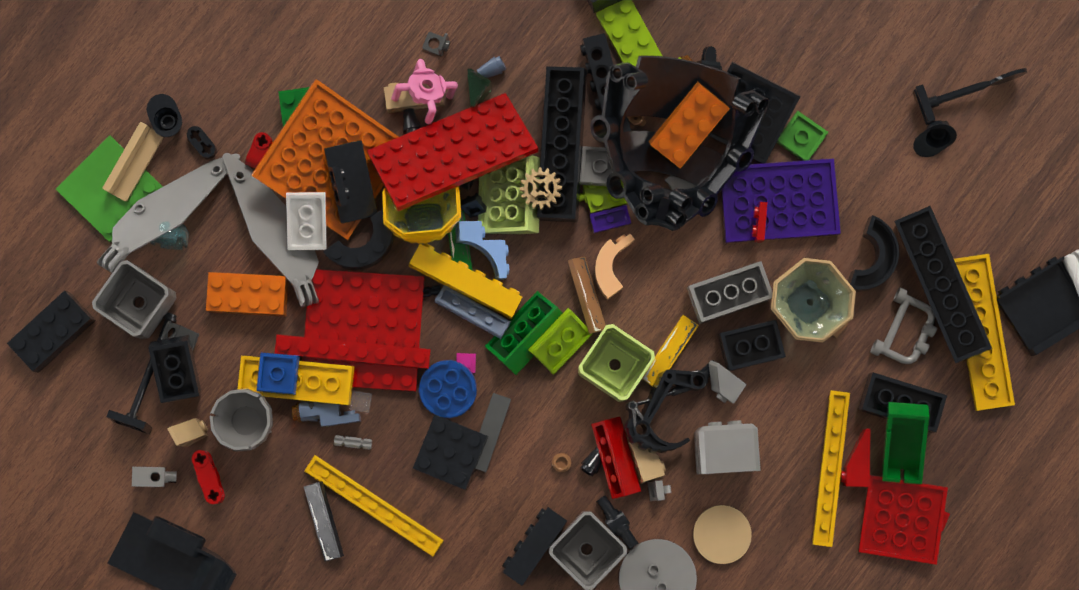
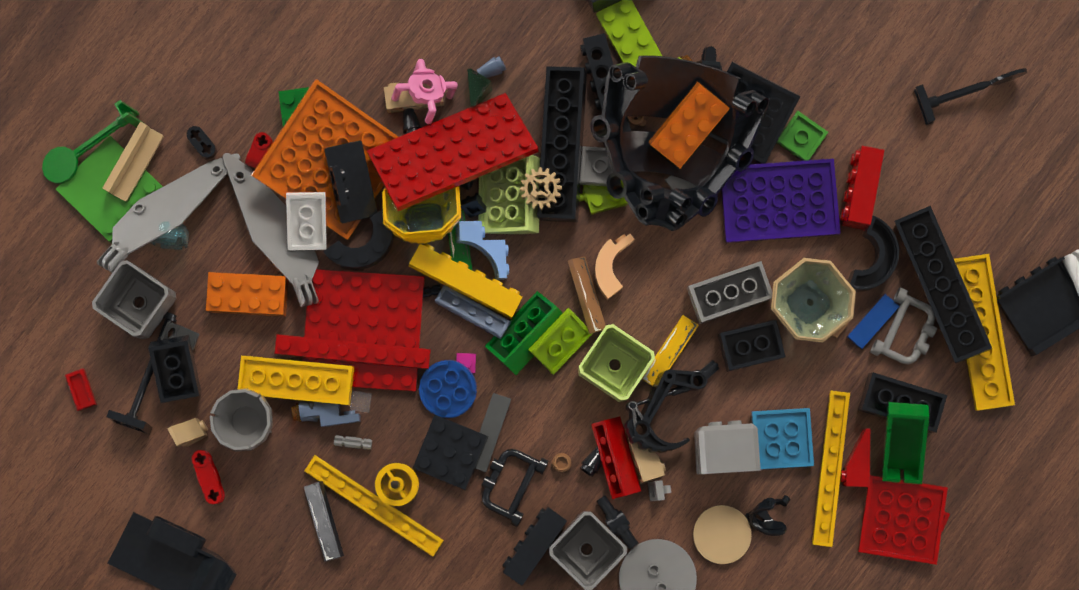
black brick [7,290,96,373] -> none
light grey torso [132,467,177,487] -> none
black piece [146,94,183,137] -> none
blue tile [257,352,300,395] -> none
dark grey bracket [422,32,451,57] -> none
dark purple plate [589,205,631,233] -> none
light grey slope [709,361,747,404] -> none
red plate [752,202,768,243] -> none
black piece [913,120,957,157] -> none
none -> green piece [42,100,145,184]
none -> red tile [65,368,97,411]
none -> yellow wheel [375,463,419,506]
none -> black bar [481,449,549,527]
none -> black helmet [745,495,790,536]
none -> dark azure plate [751,408,814,469]
none -> red piece [840,145,885,230]
none -> blue tile [847,294,900,349]

